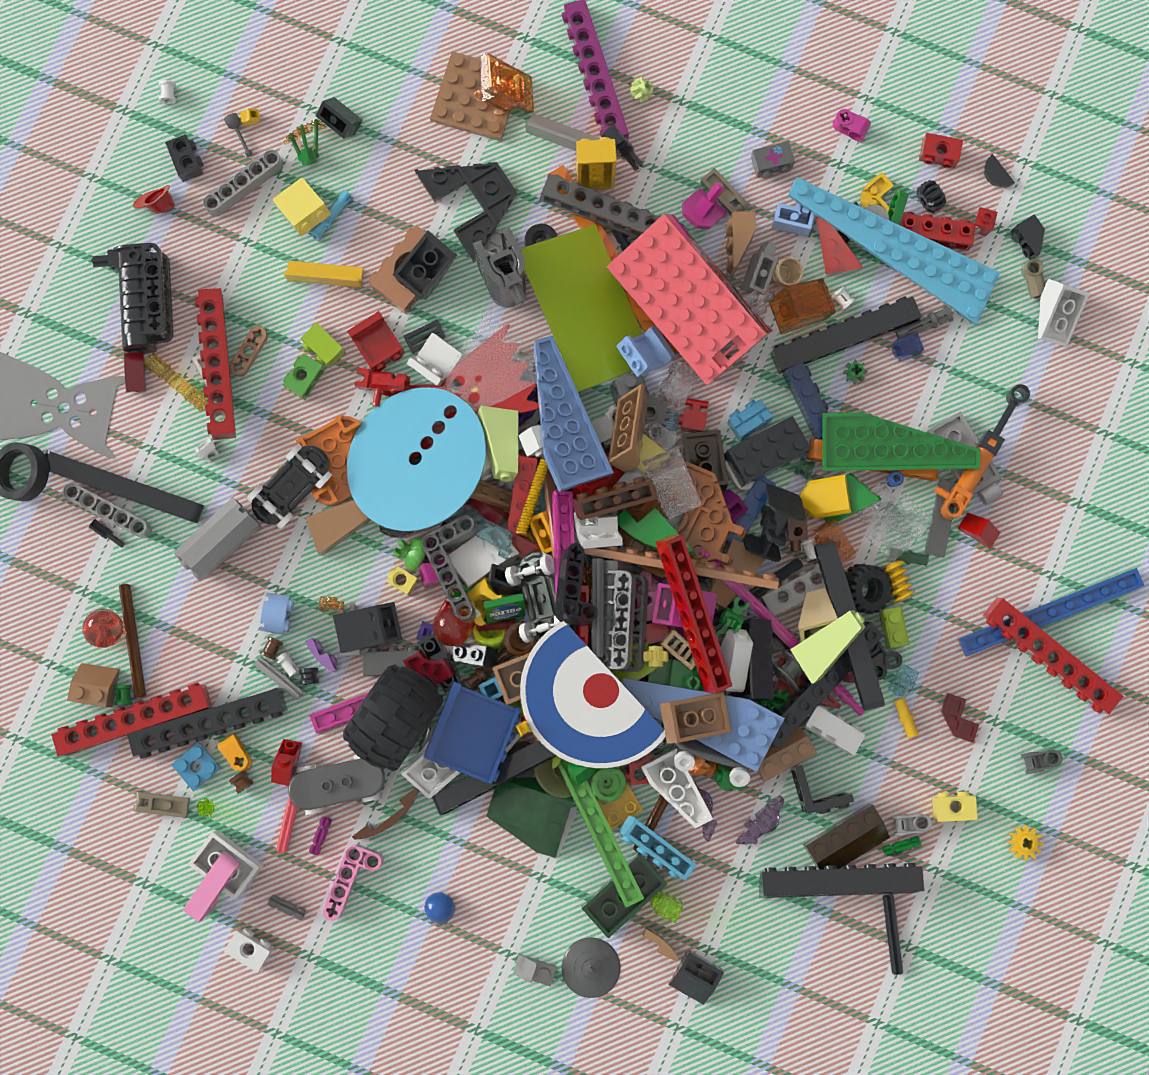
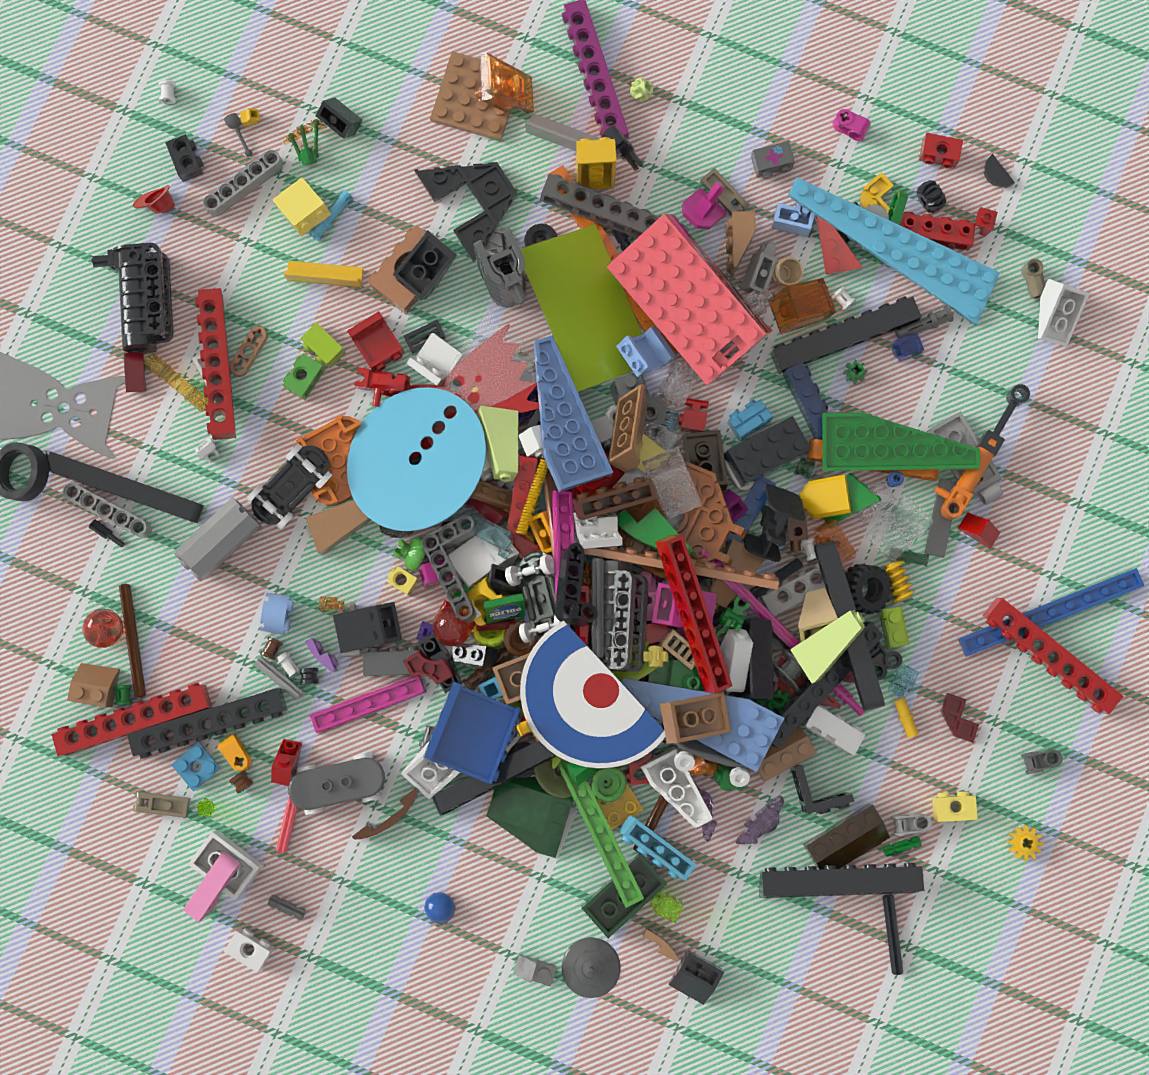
magenta axle [309,817,332,855] -> none
bright pink beam [323,844,384,921] -> none
black tyre [343,664,443,772] -> none
black slope [1011,214,1045,260] -> none

